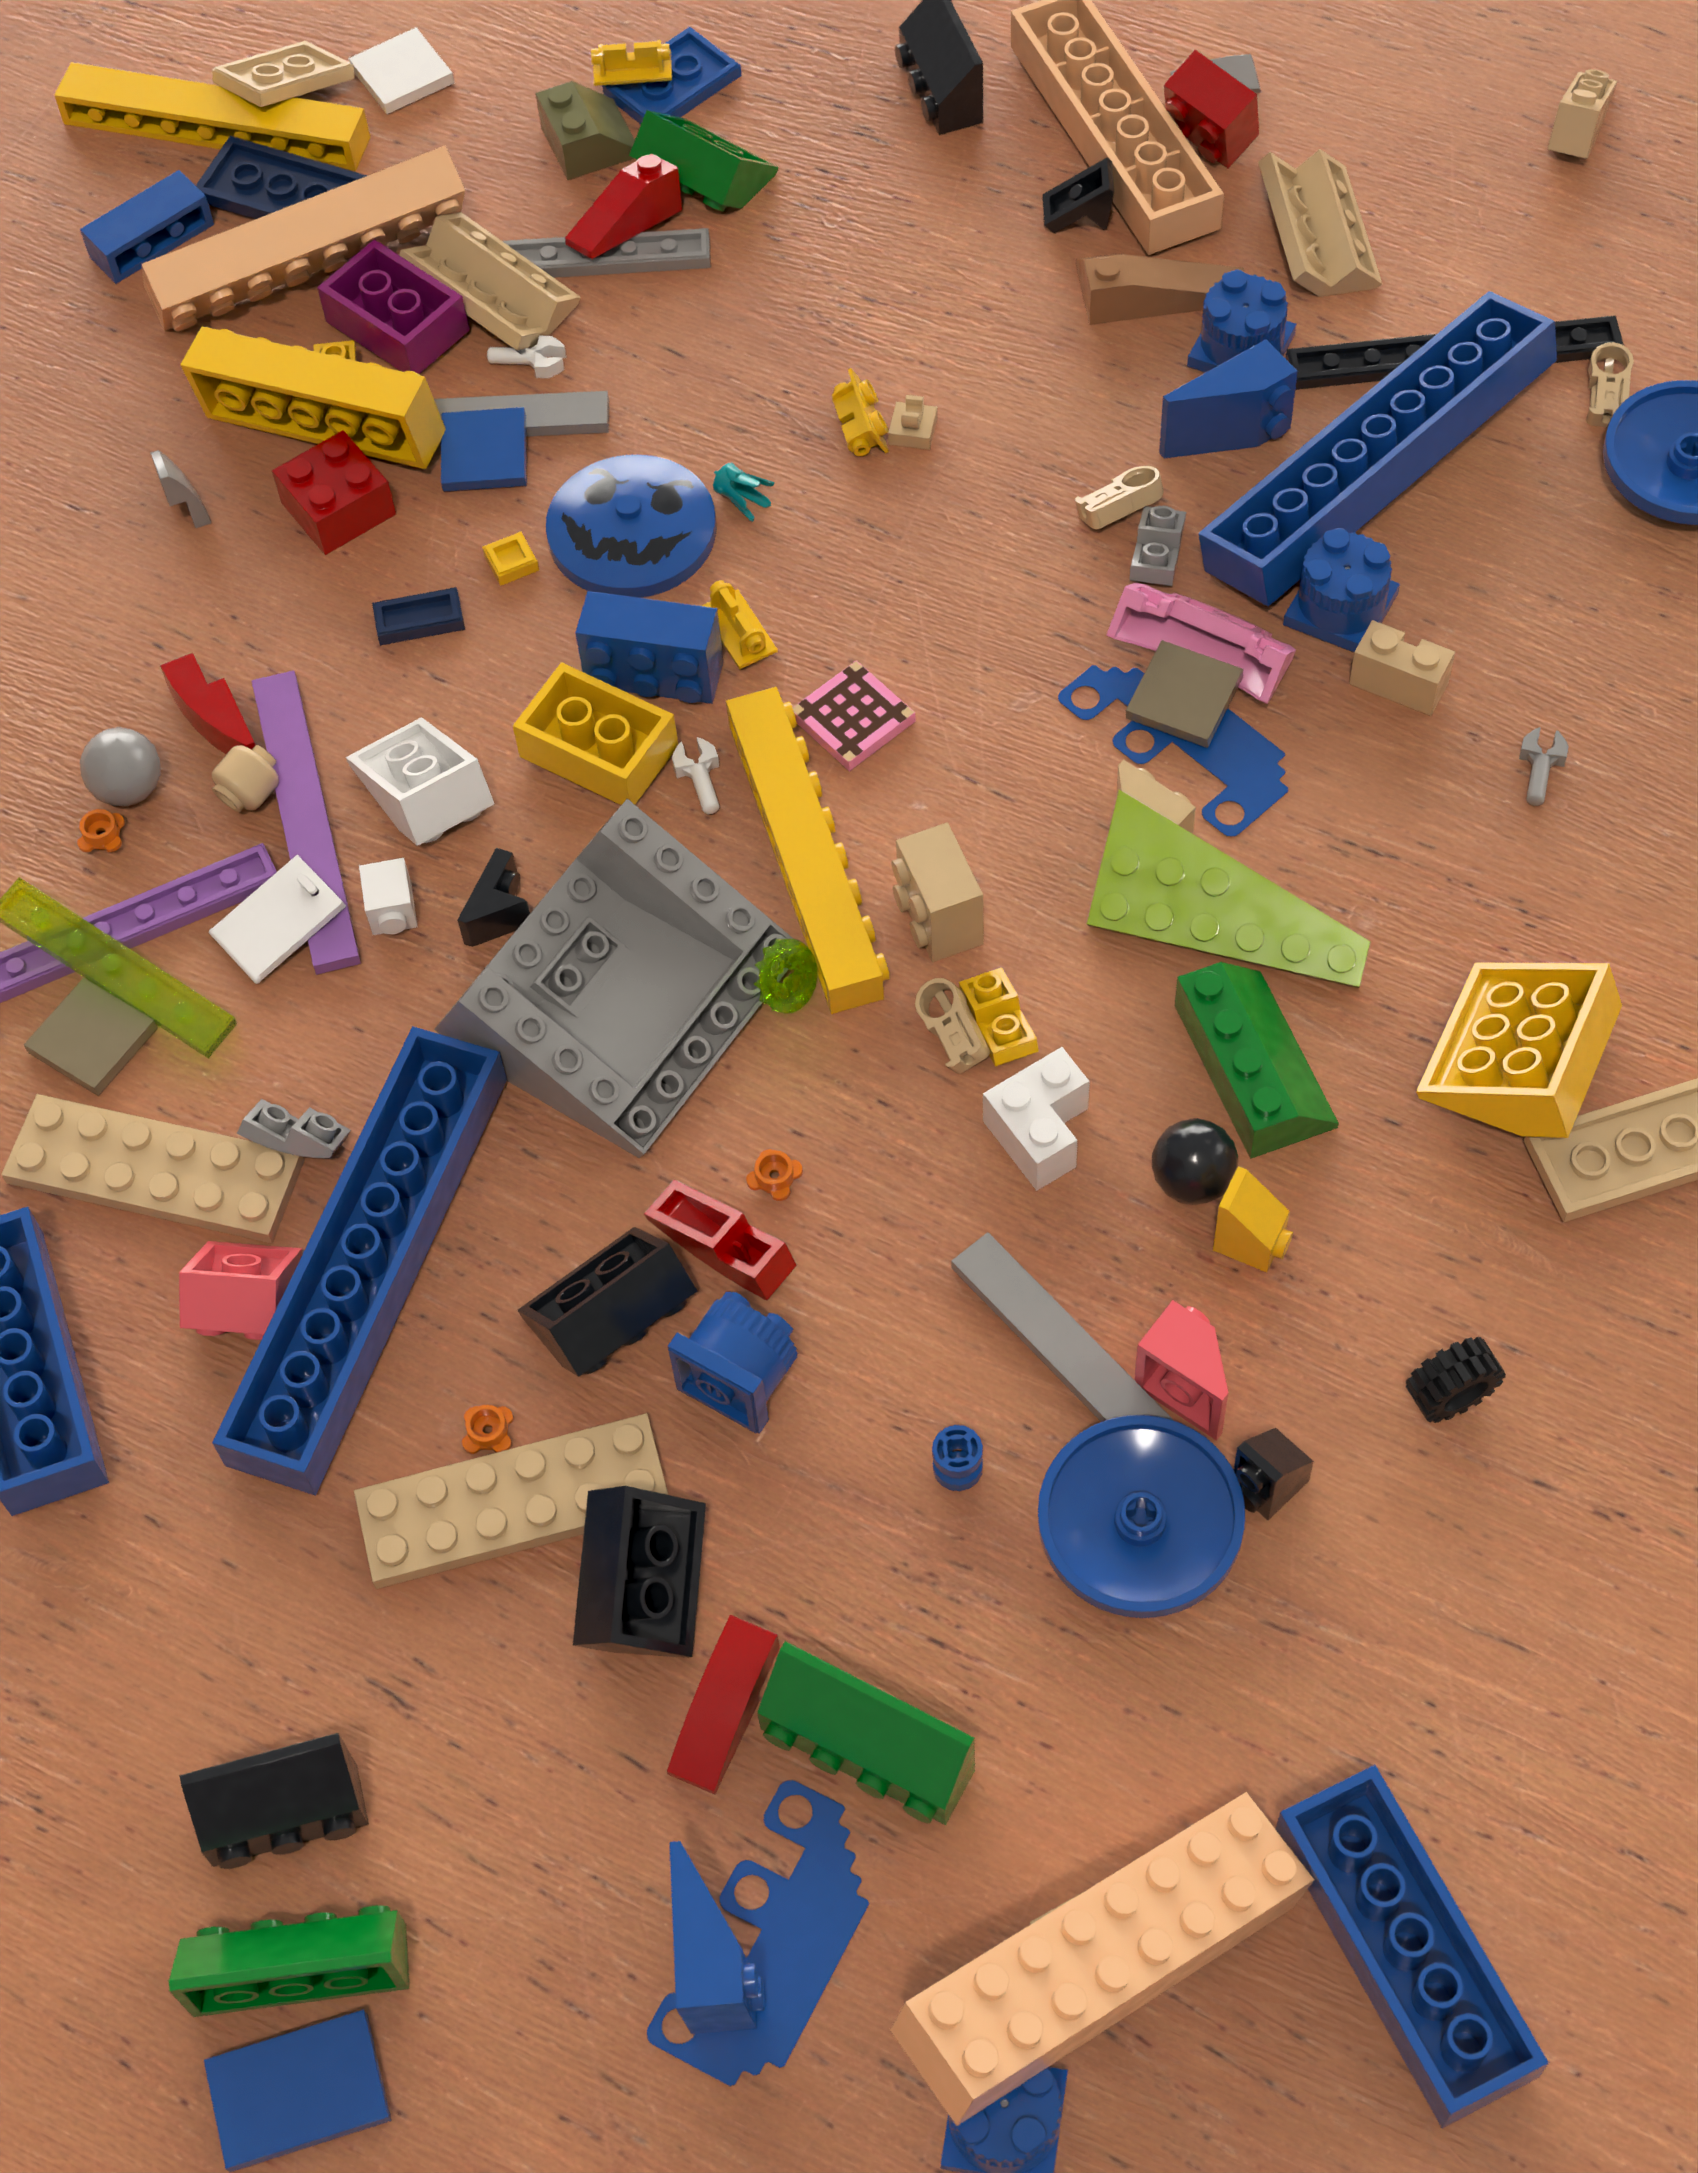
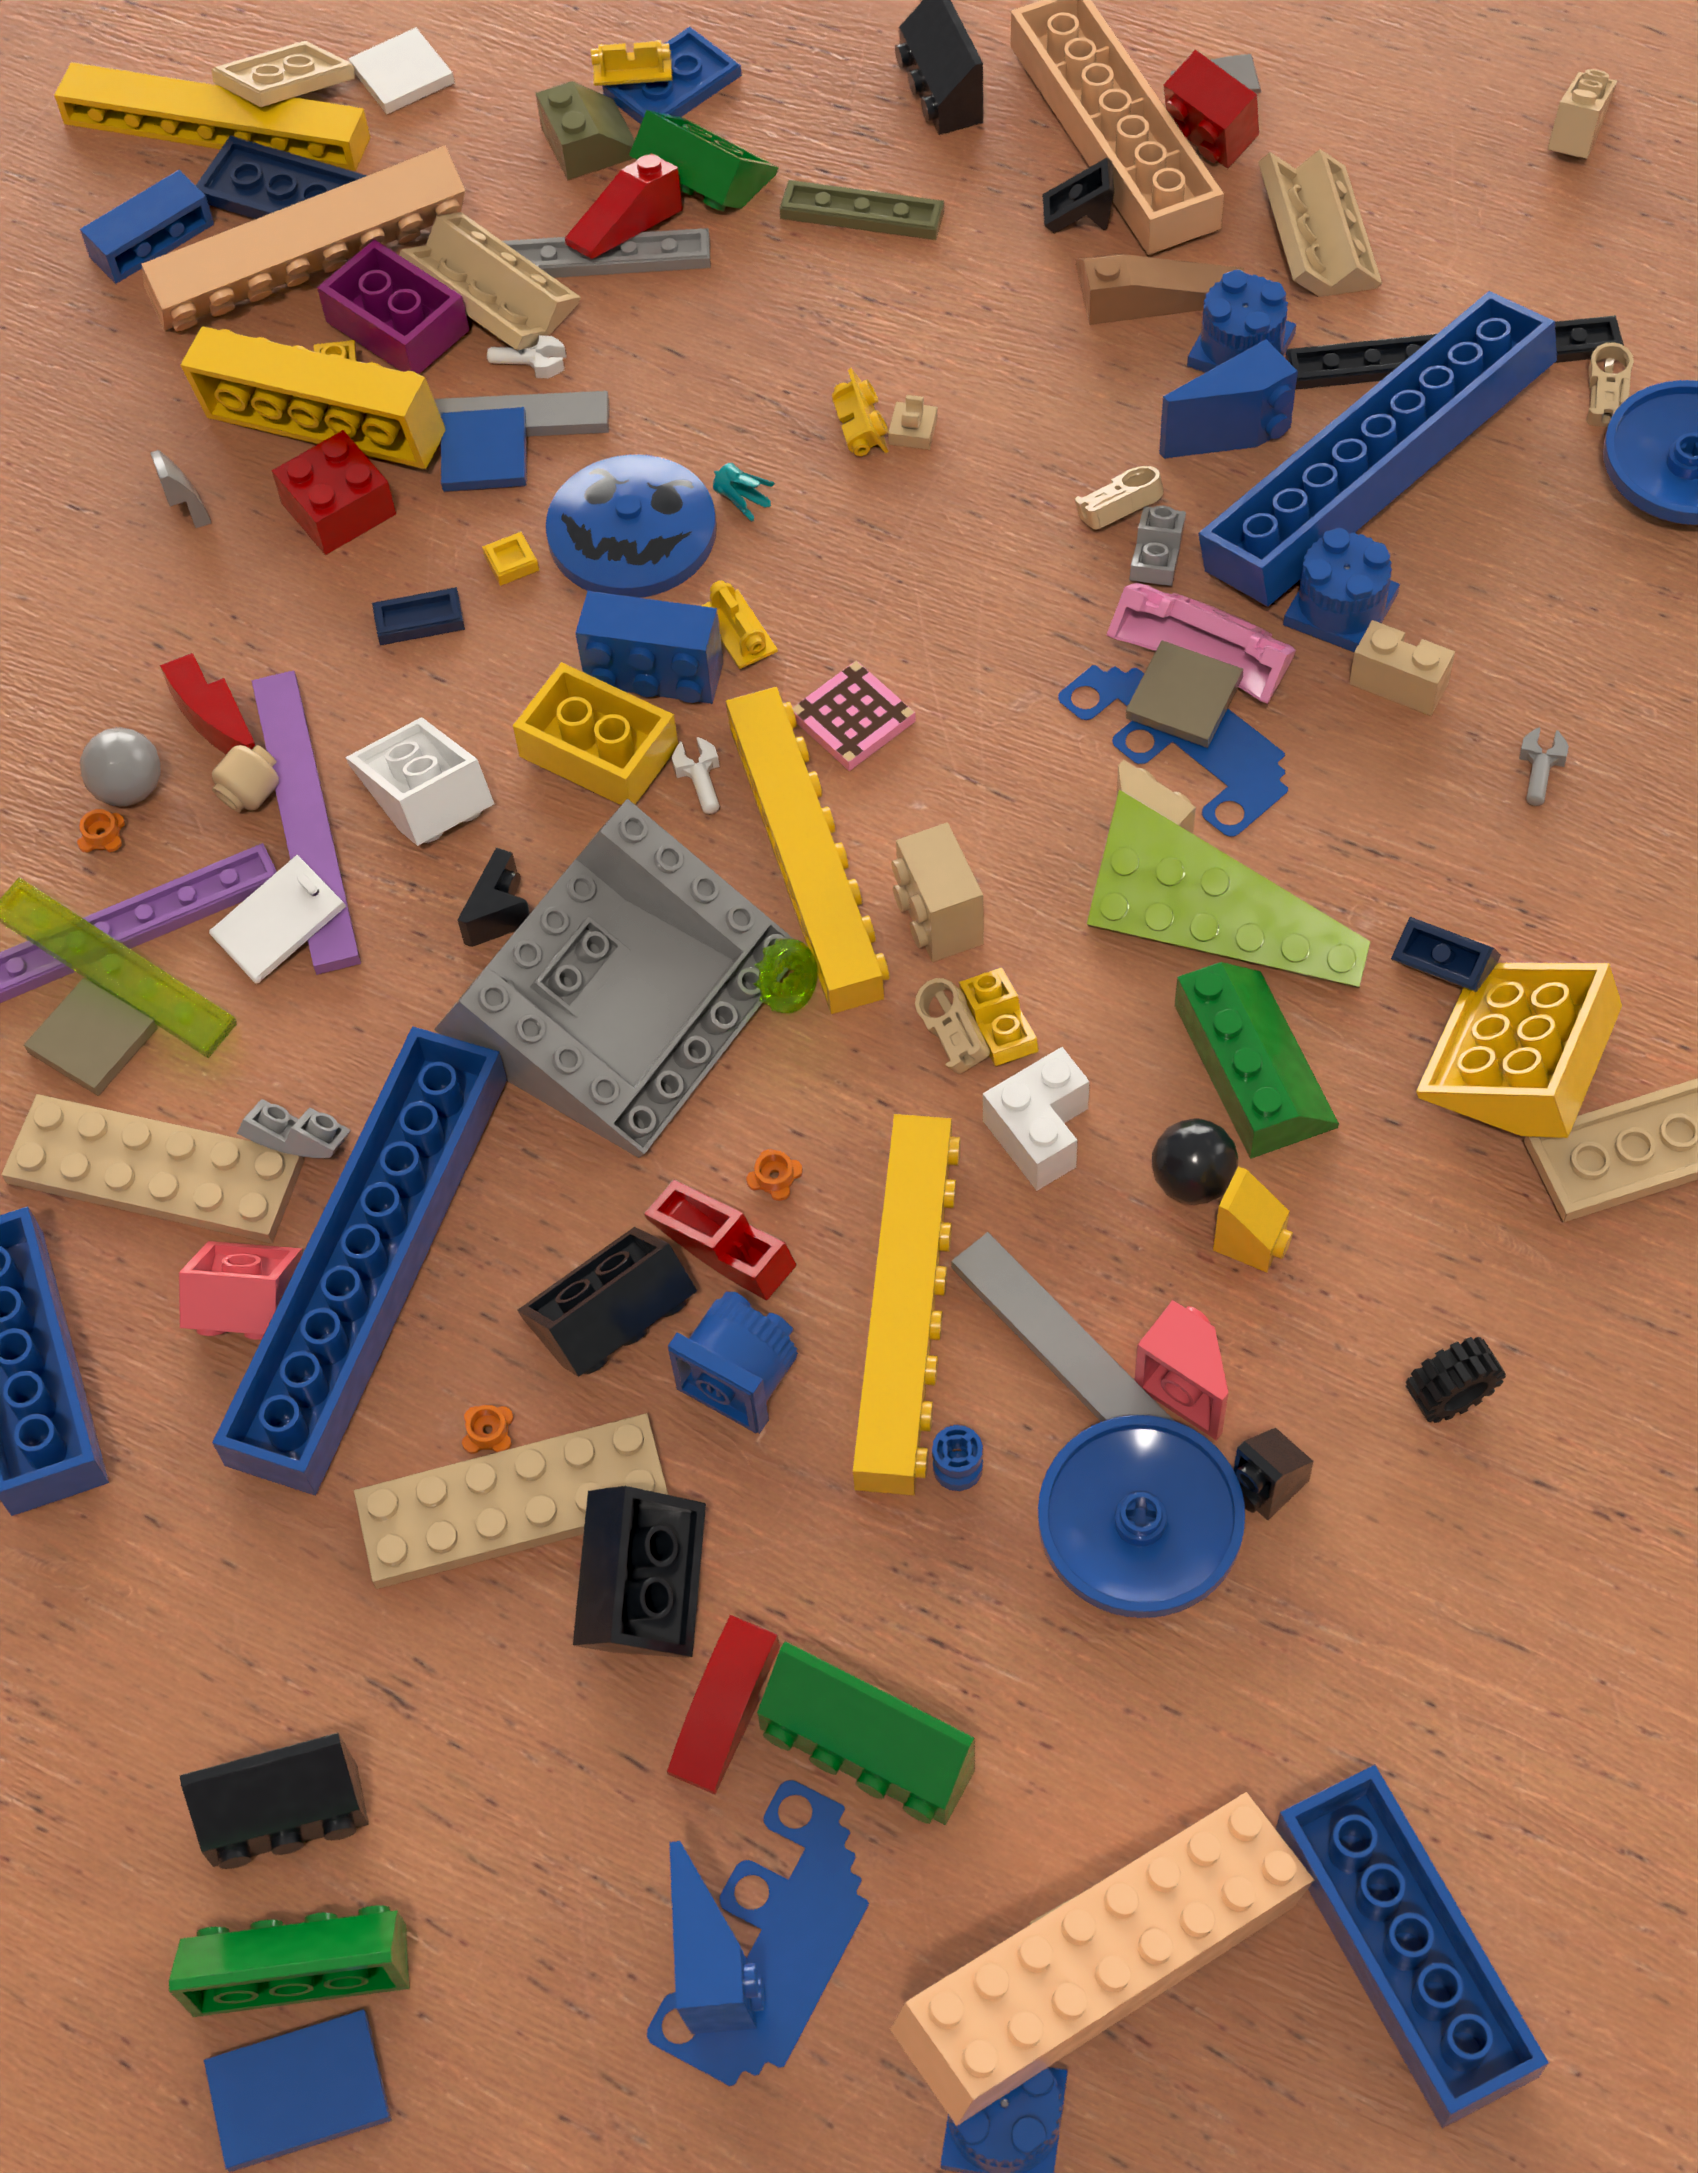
white brick [359,858,418,935] -> none
none -> olive tile [779,180,945,240]
none -> yellow brick [853,1114,961,1496]
none -> dark blue slope [1391,917,1501,992]

